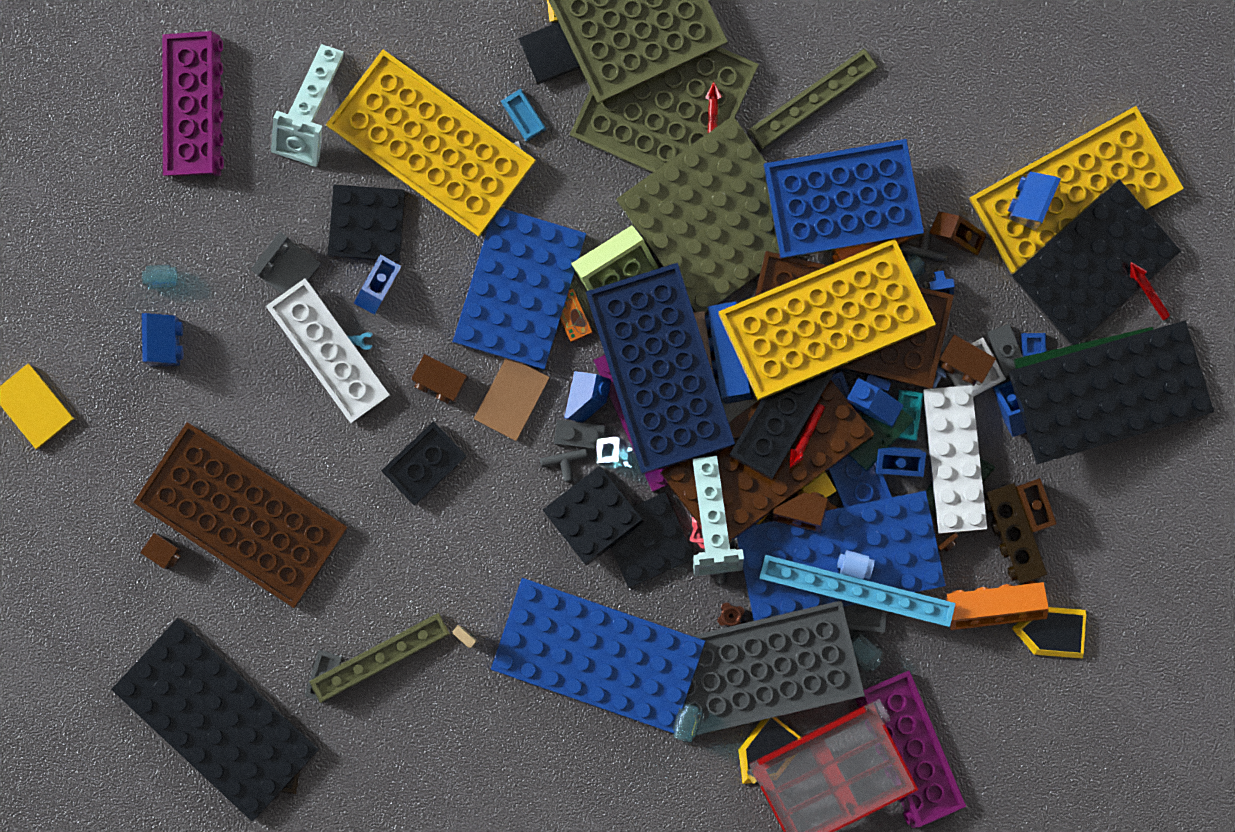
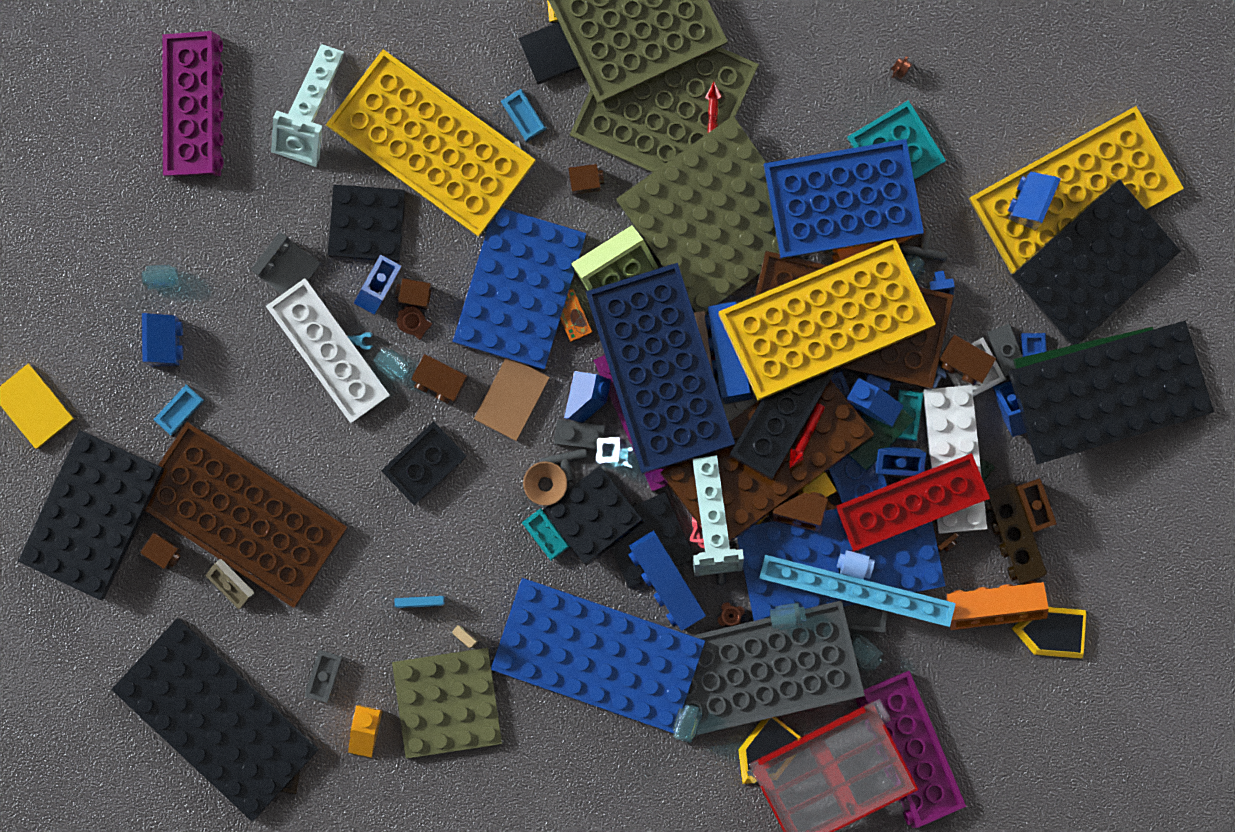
olive tile [309,613,450,703] -> none
olive tile [748,48,879,150] -> none
reddish brown slope [929,211,987,256] -> none
red piece [1130,262,1170,320] -> none
none -> black plate [18,430,165,601]
none -> dark azure tile [153,384,205,436]
none -> dark tan plate [205,559,255,609]
none -> light orange slope [348,705,383,758]
none -> clear light blue brick [373,347,410,382]
none -> olive plate [392,648,502,758]
none -> dark azure tile [394,596,445,608]
none -> reddish brown brick [395,278,432,310]
none -> copper animal [396,306,432,340]
none -> teal plate [522,508,570,561]
none -> medium nougat piece [523,461,567,506]
none -> reddish brown brick [568,164,604,195]
none -> blue brick [628,530,706,631]
none -> clear light blue brick [770,603,807,630]
none -> red plate [835,453,990,552]
none -> teal plate [847,100,946,181]
none -> copper plate [891,56,912,80]

